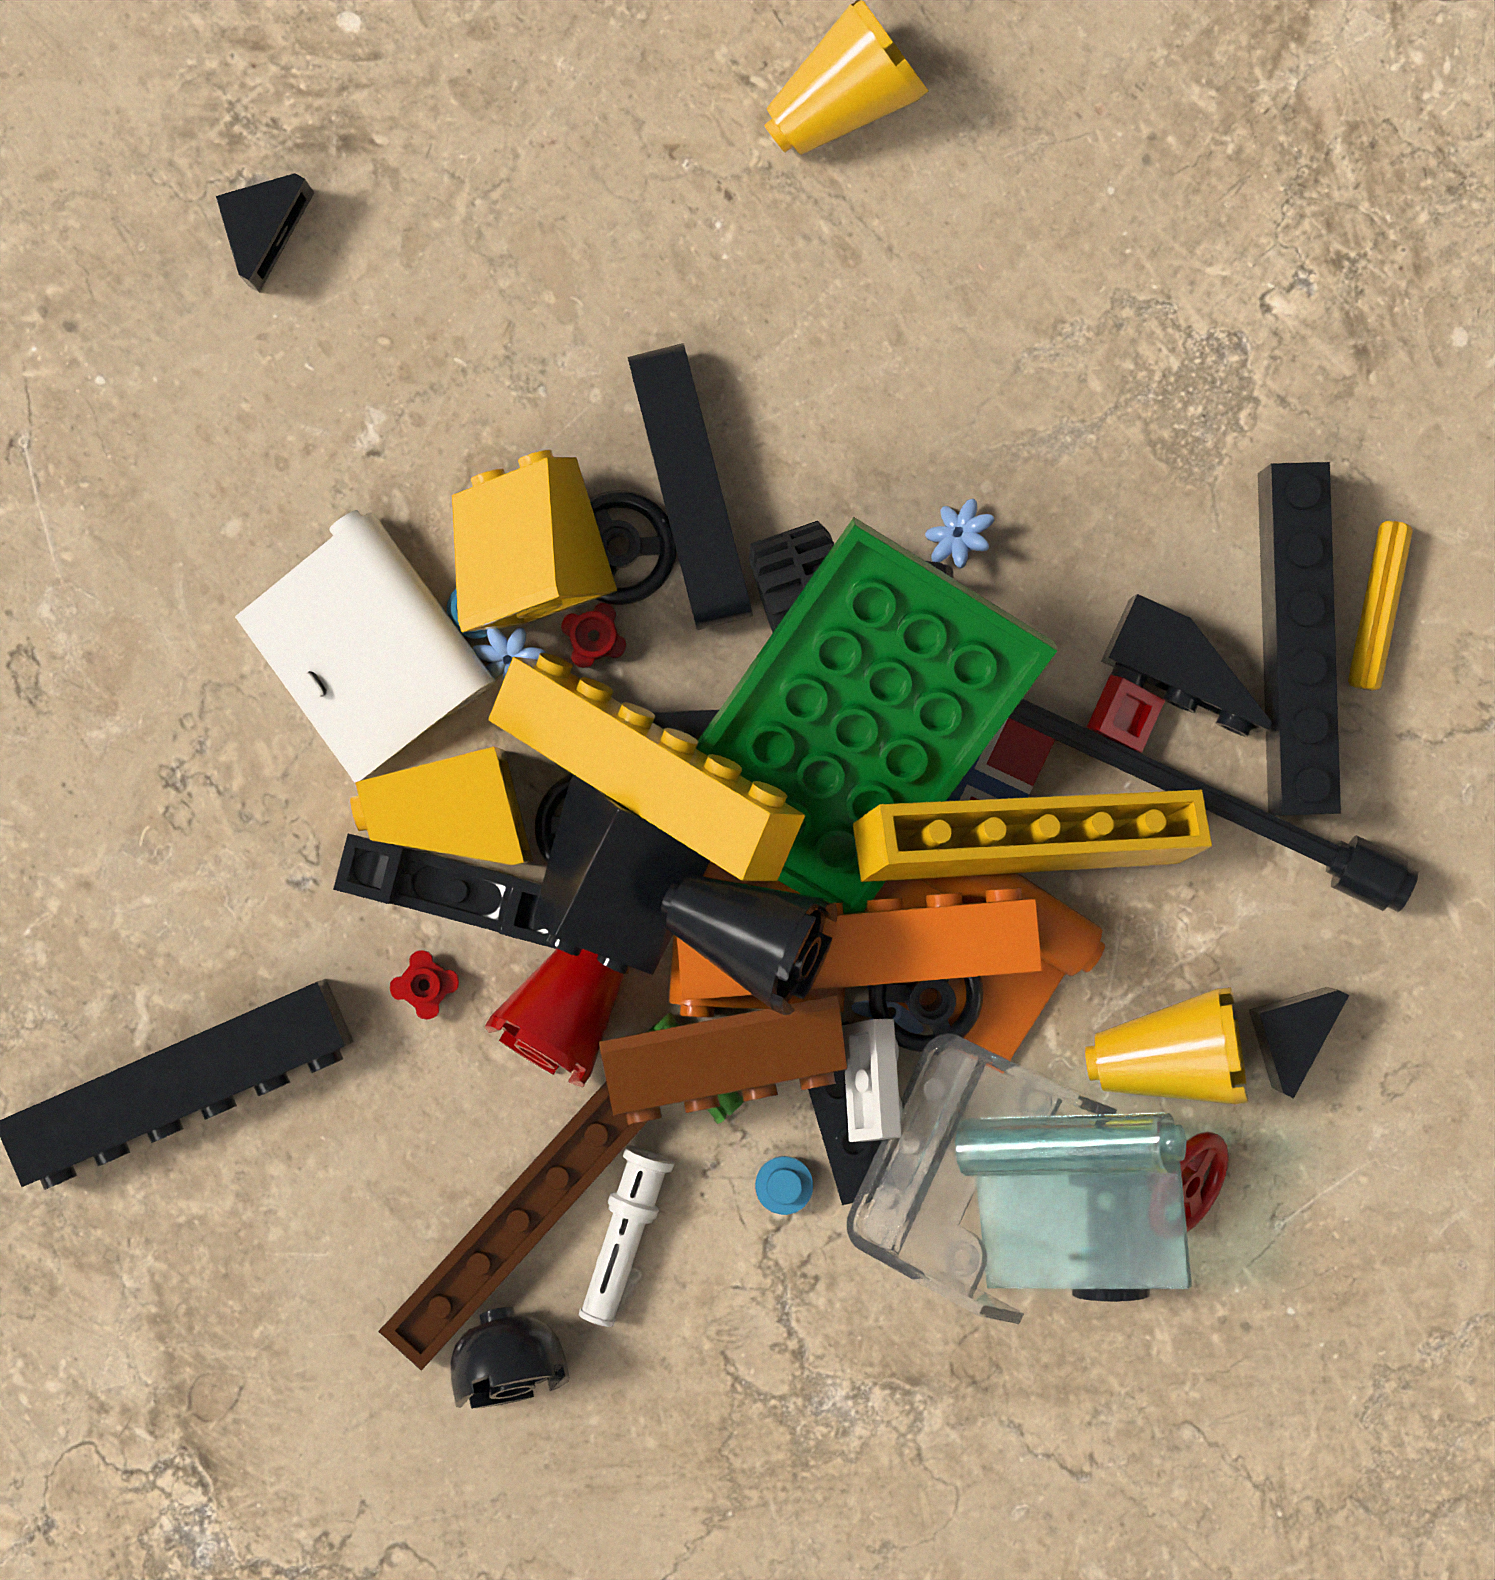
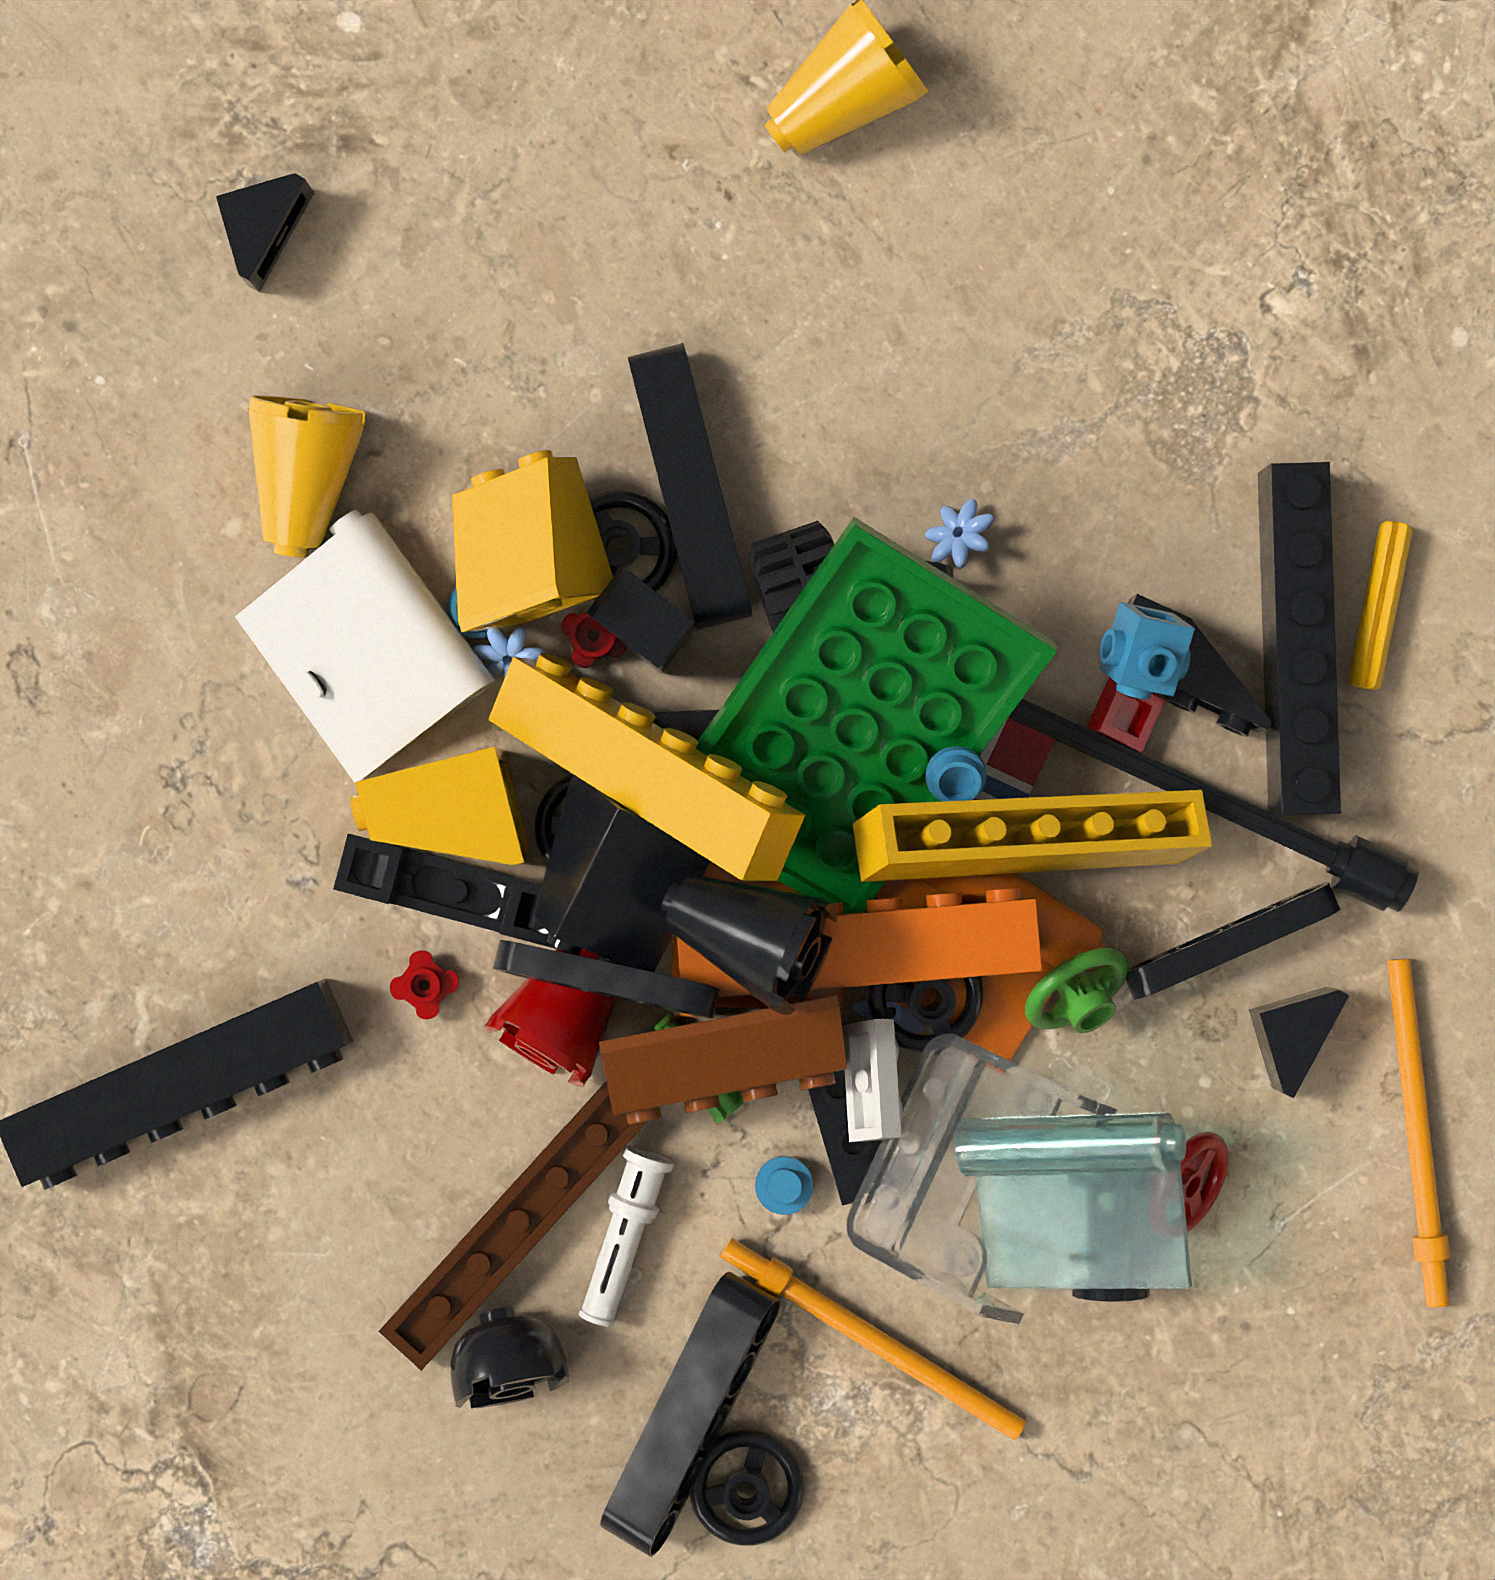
yellow cone [1085,987,1248,1104] -> none
none -> yellow cone [248,395,366,557]
none -> black beam [493,940,720,1019]
none -> black slope [586,566,696,674]
none -> black beam [600,1271,781,1557]
none -> black piece [690,1429,805,1546]
none -> light orange bar [719,1237,1026,1440]
none -> dark azure plate [926,746,986,802]
none -> bright green piece [1024,948,1128,1033]
none -> dark azure brick [1099,602,1195,700]
none -> black beam [1125,882,1341,1000]
none -> light orange bar [1387,958,1451,1307]

